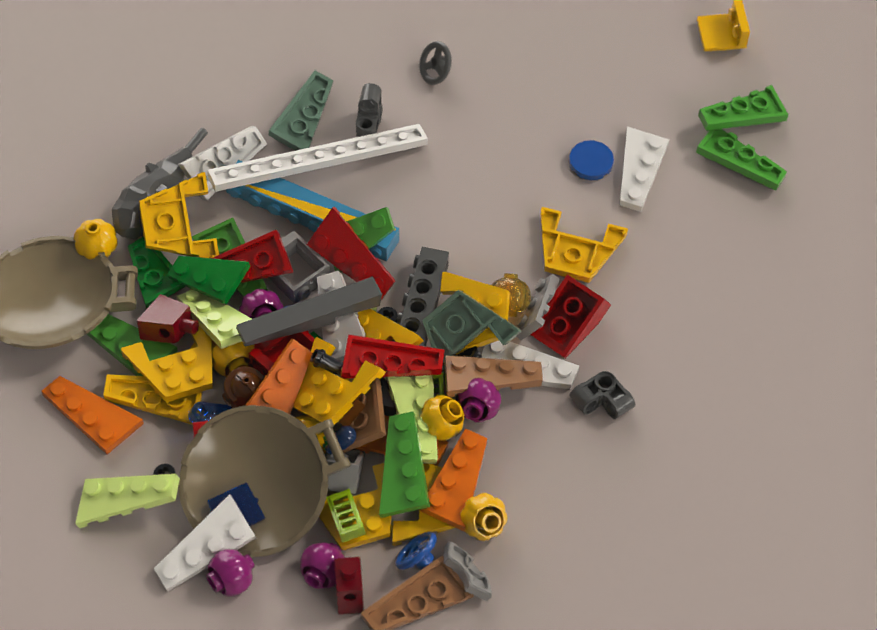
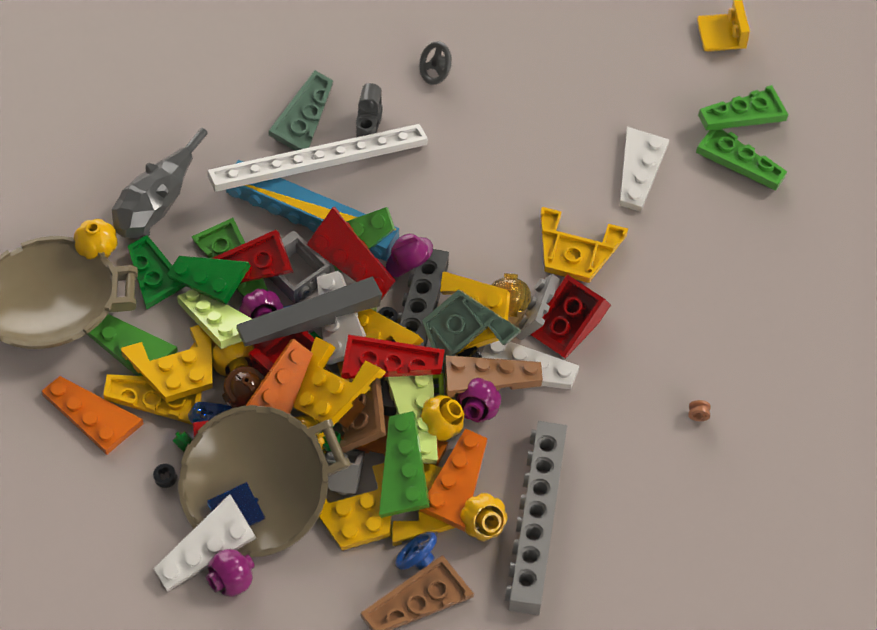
yellowish green wing [75,474,180,528] -> none
dark red torso [136,294,199,344] -> none
yellow wing [139,172,219,258] -> none
white wing [178,126,267,200] -> none
magenta plant [300,542,345,589] -> none
black pin [310,349,343,375] -> none
dark blue cylinder [325,426,357,455] -> none
lime slope [326,489,366,543] -> none
dark red torso [334,557,364,615] -> none
light grey tile [444,541,492,601] -> none
blue tile [569,140,614,180] -> none
dark grey piece [569,371,636,419] -> none
none -> green plate [173,431,193,452]
none -> magenta piece [386,234,433,277]
none -> light grey brick [505,421,567,615]
none -> nougat bush [688,400,711,421]

